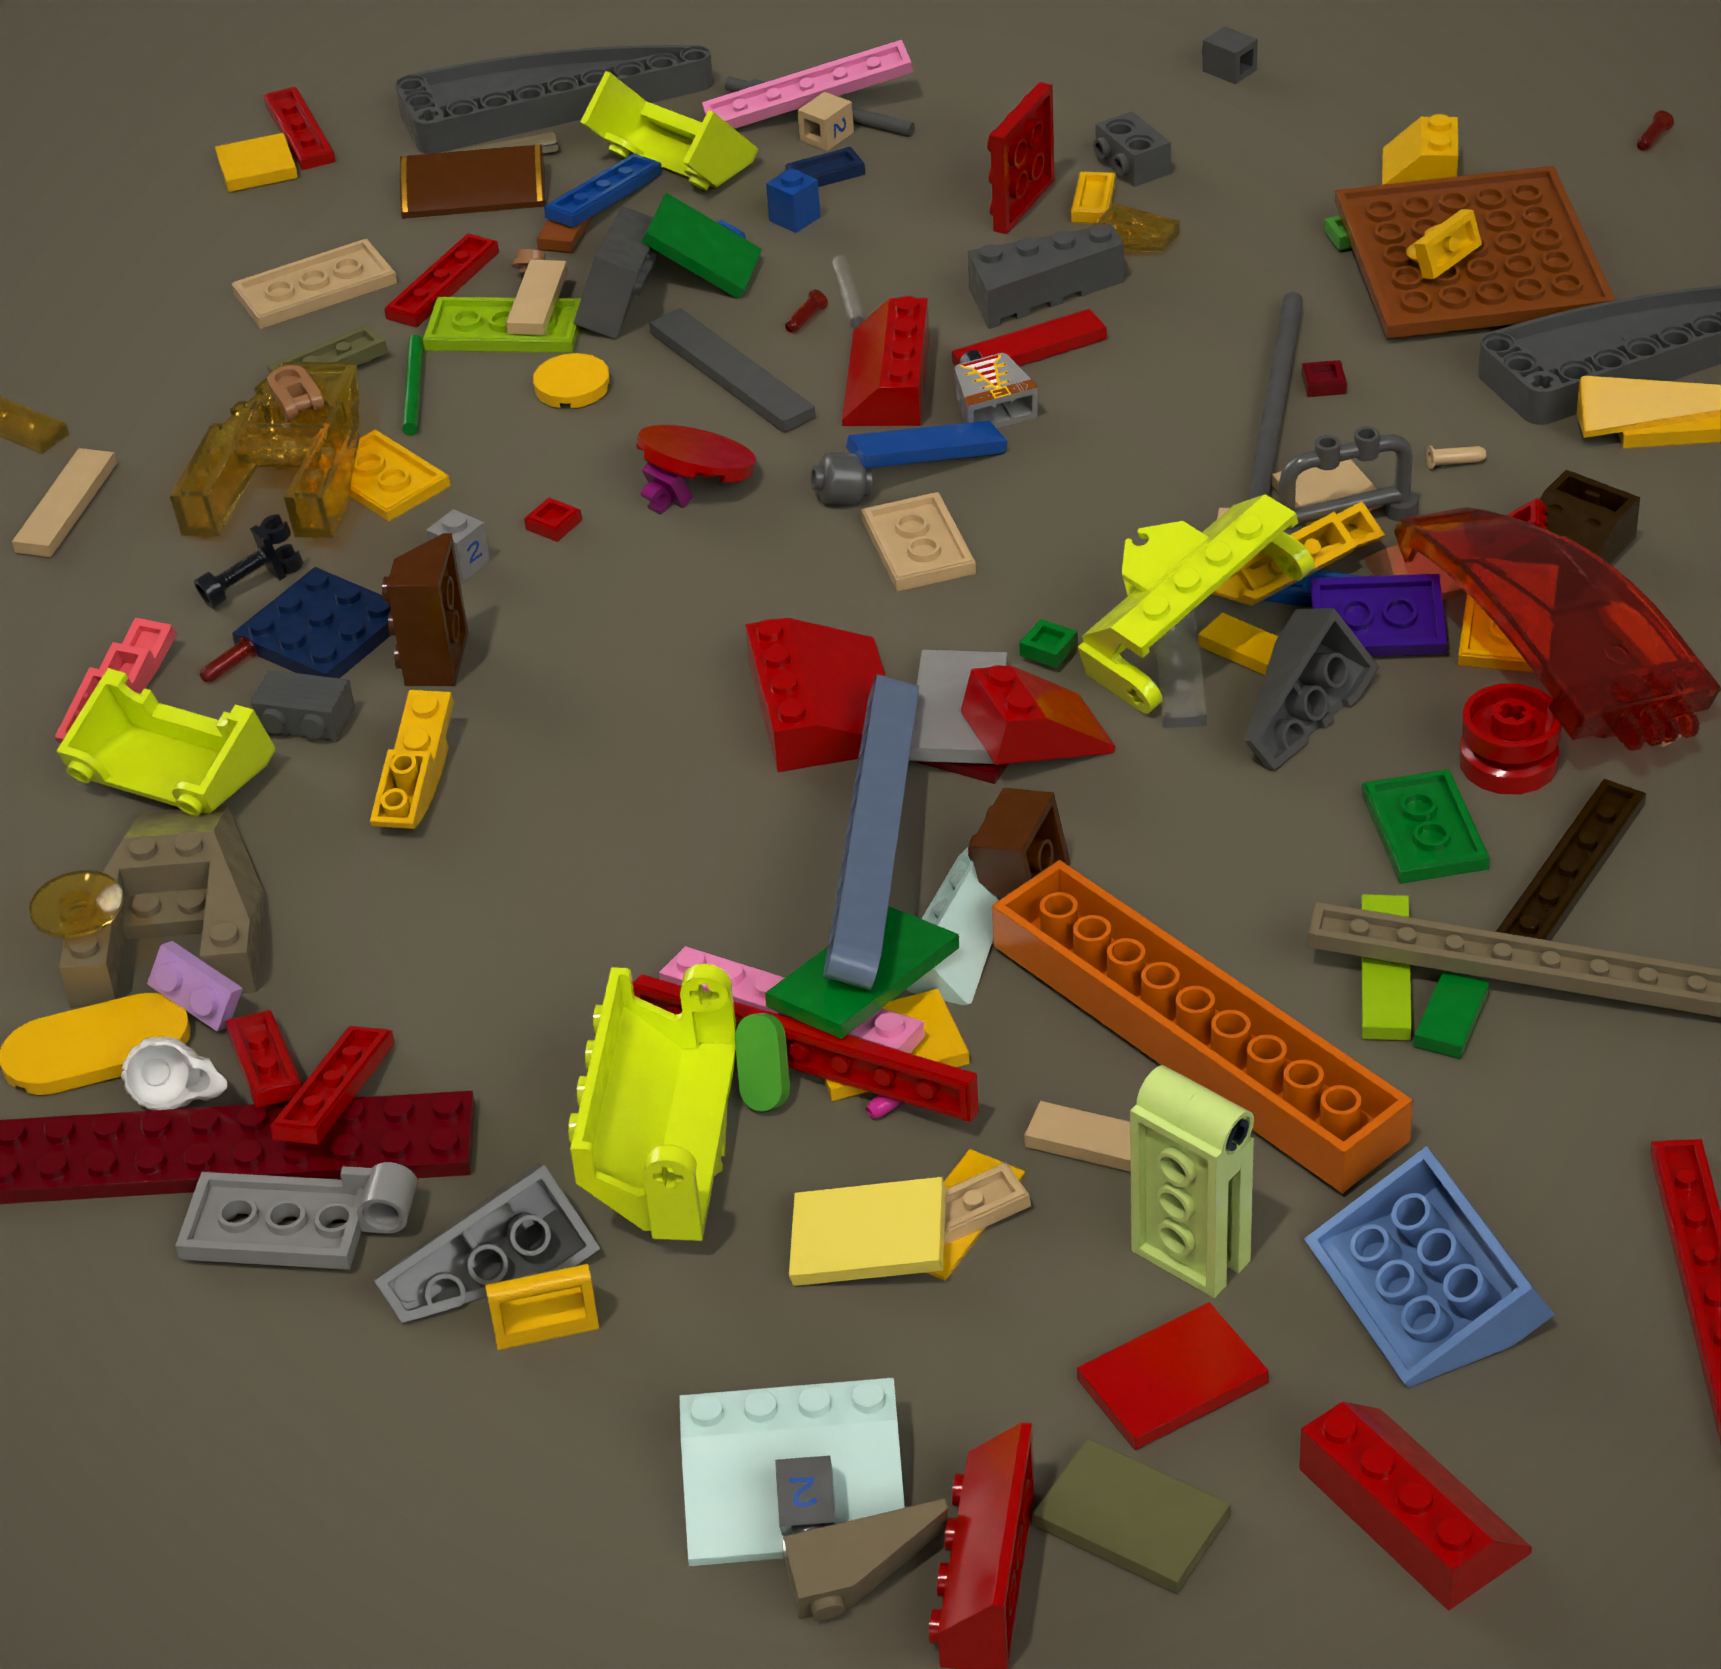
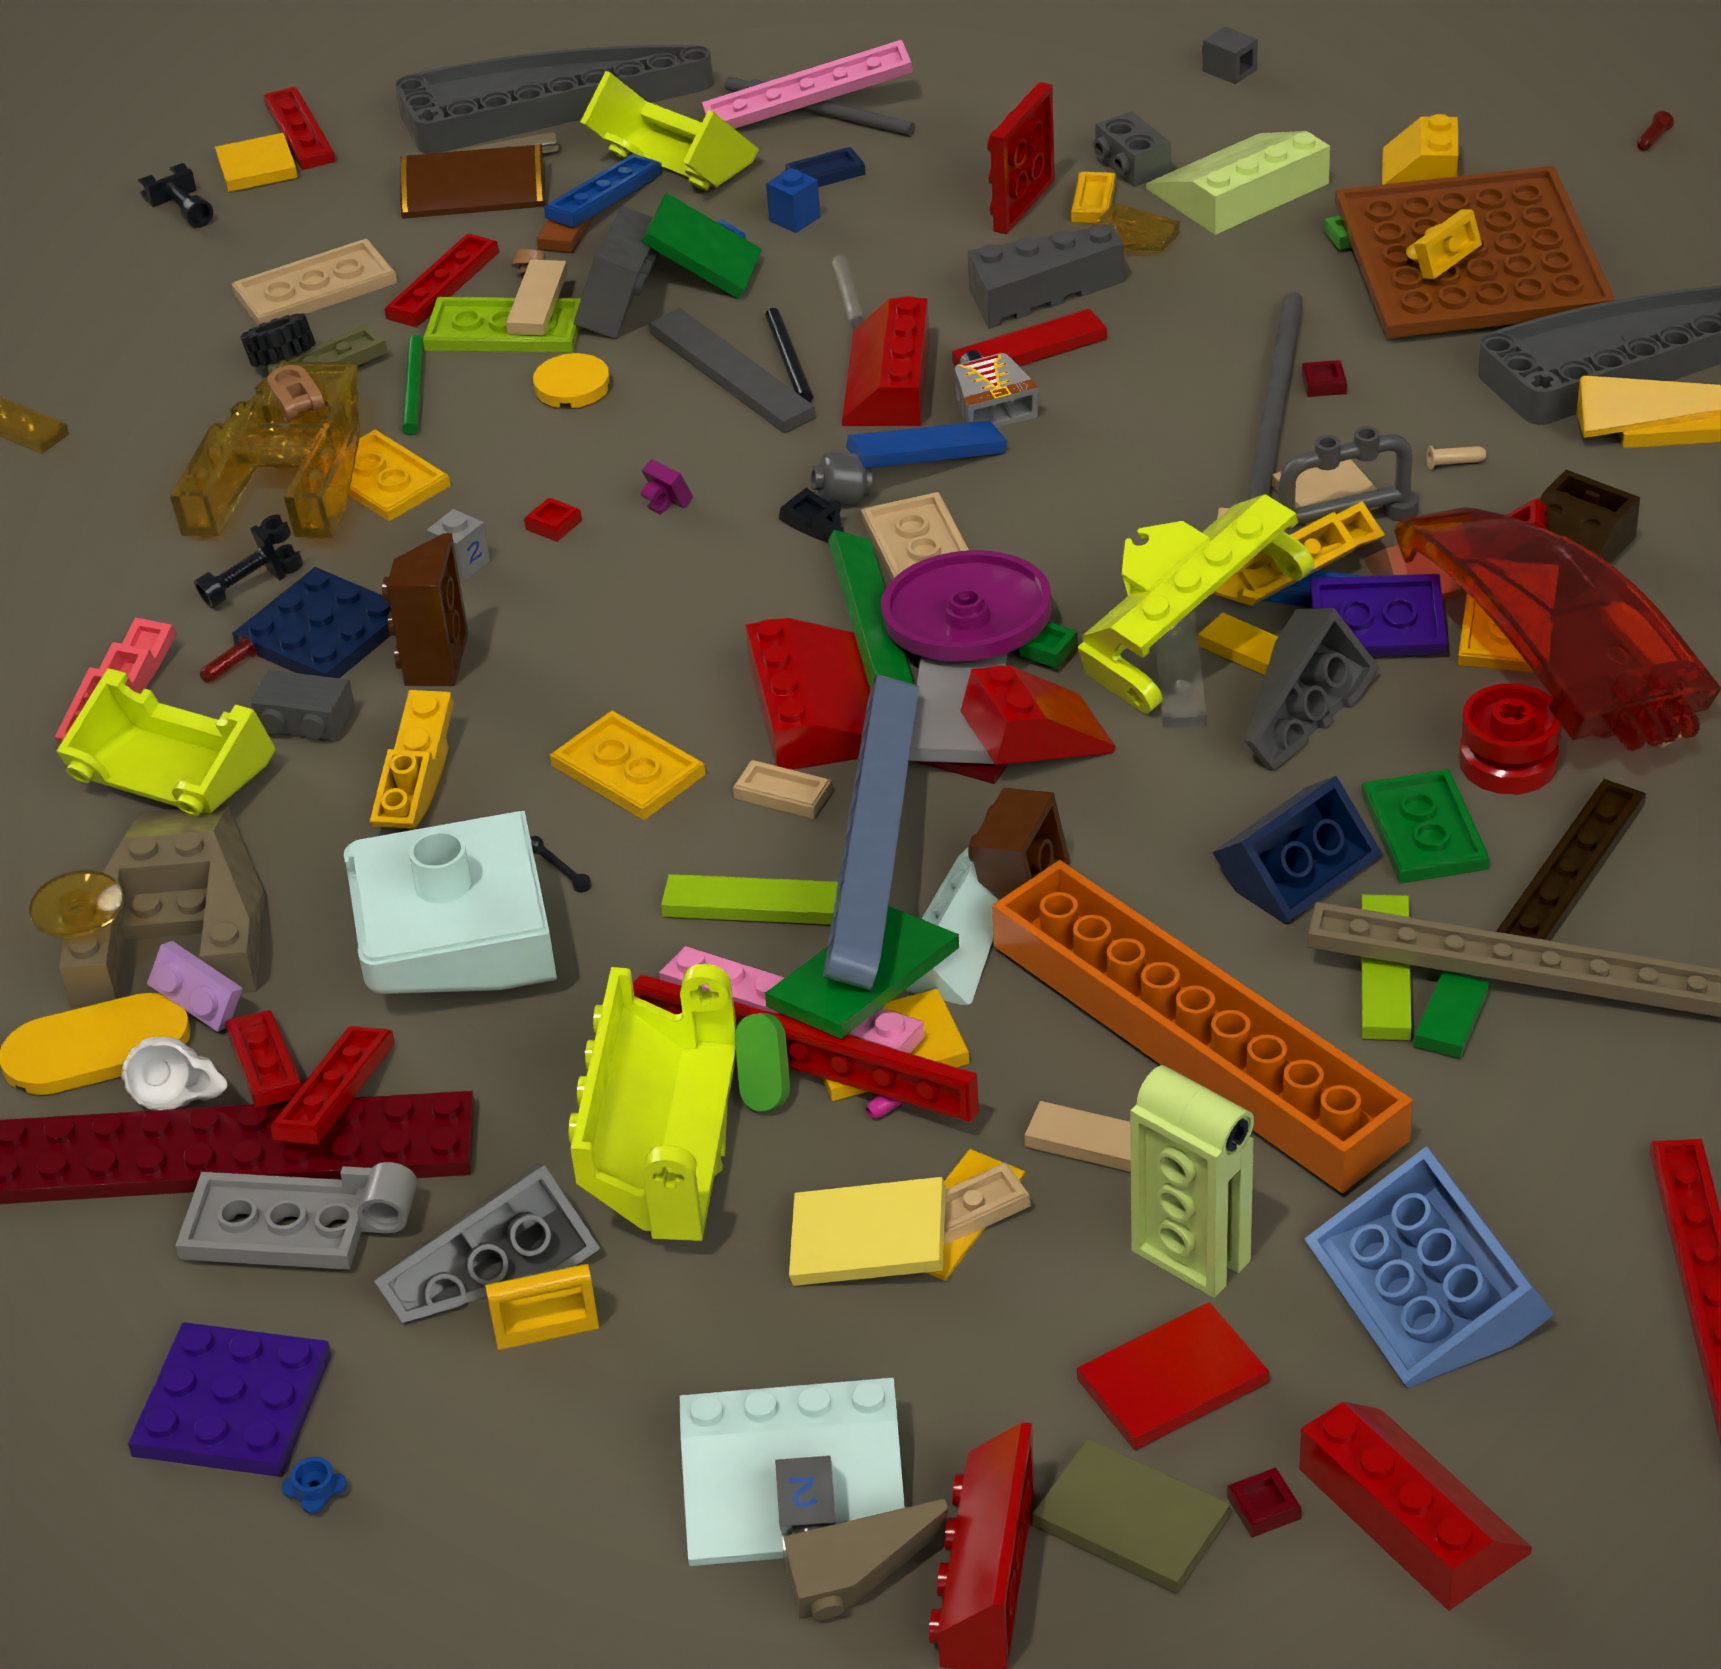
tan tile [12,448,117,557] -> none
red tile [636,425,756,483] -> none
clear red piece [785,289,828,333] -> none
tan brick [798,92,854,151] -> none
none -> dark purple plate [128,1322,331,1477]
none -> black bar [138,163,213,227]
none -> black tyre [240,313,316,367]
none -> blue plate [282,1457,347,1513]
none -> light aqua piece [344,811,557,994]
none -> black hinge [530,835,591,893]
none -> yellow tile [550,710,706,820]
none -> lime tile [661,874,838,925]
none -> tan tile [733,760,833,819]
none -> black bar [765,308,813,402]
none -> black slope [779,487,844,542]
none -> green tile [828,530,914,691]
none -> magenta dish [881,550,1052,661]
none -> yellowish green slope [1146,131,1330,235]
none -> dark blue slope [1212,775,1383,923]
none -> dark red tile [1227,1467,1301,1538]

